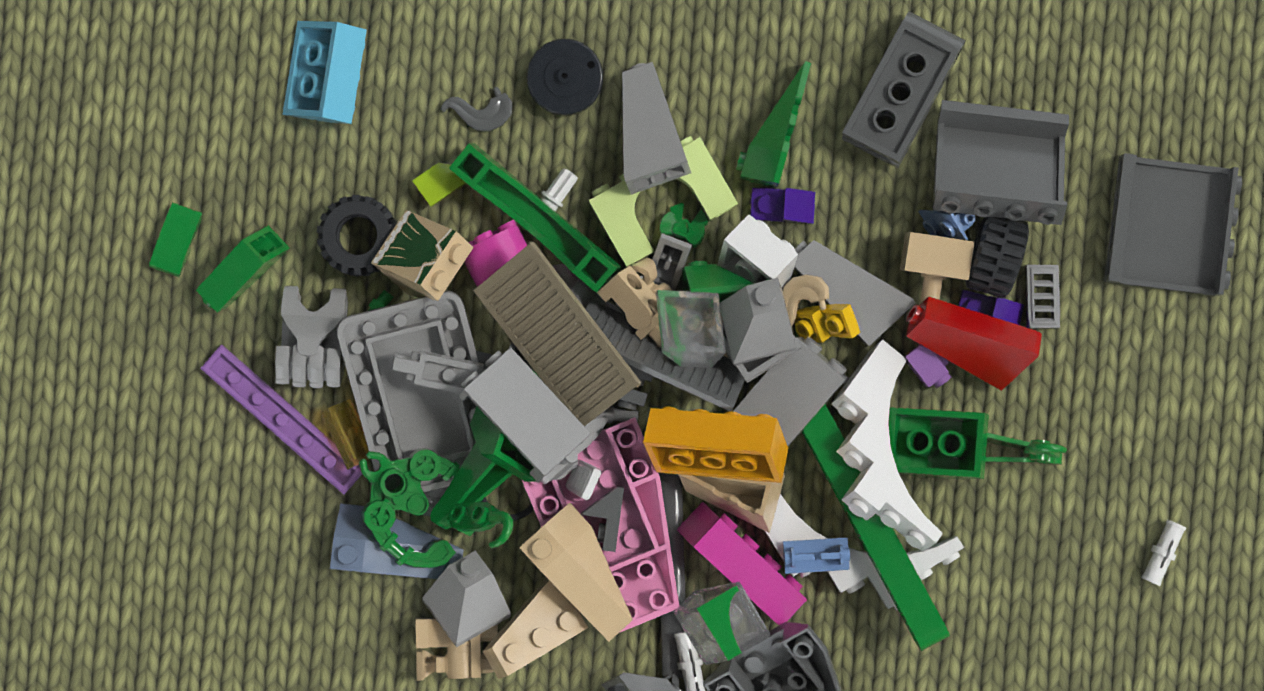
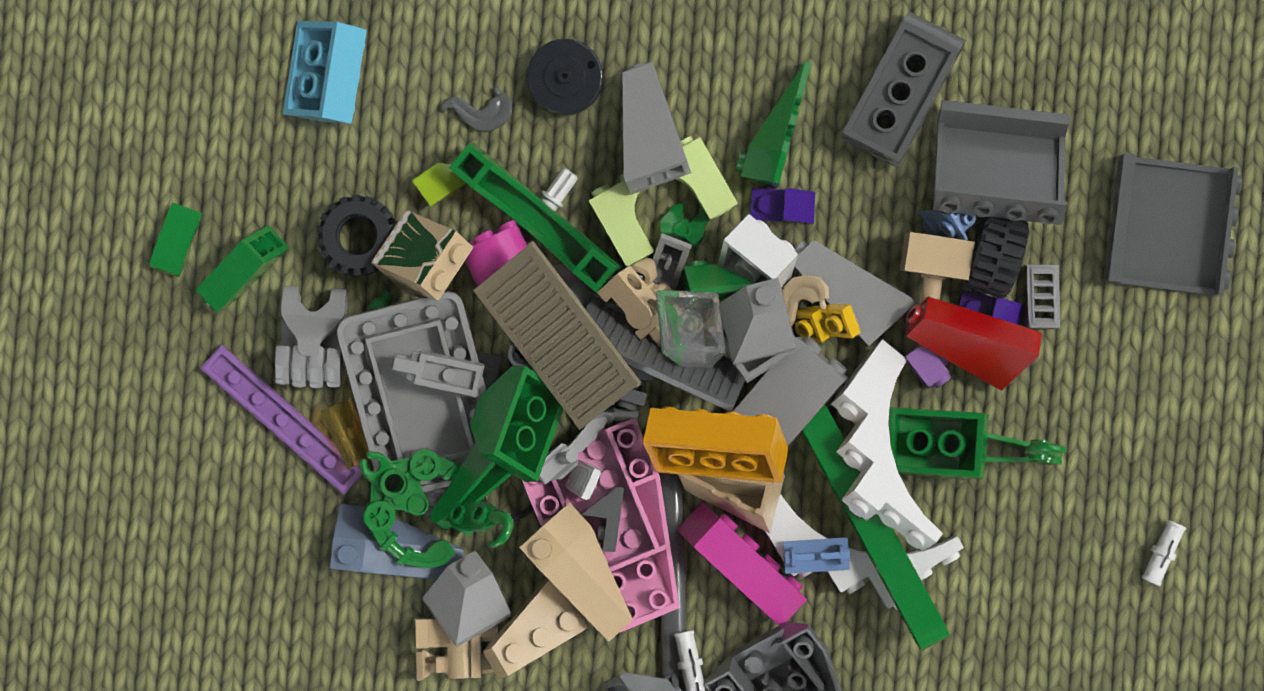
light grey panel [459,348,591,483] -> none
clear slope [674,581,770,665] -> none

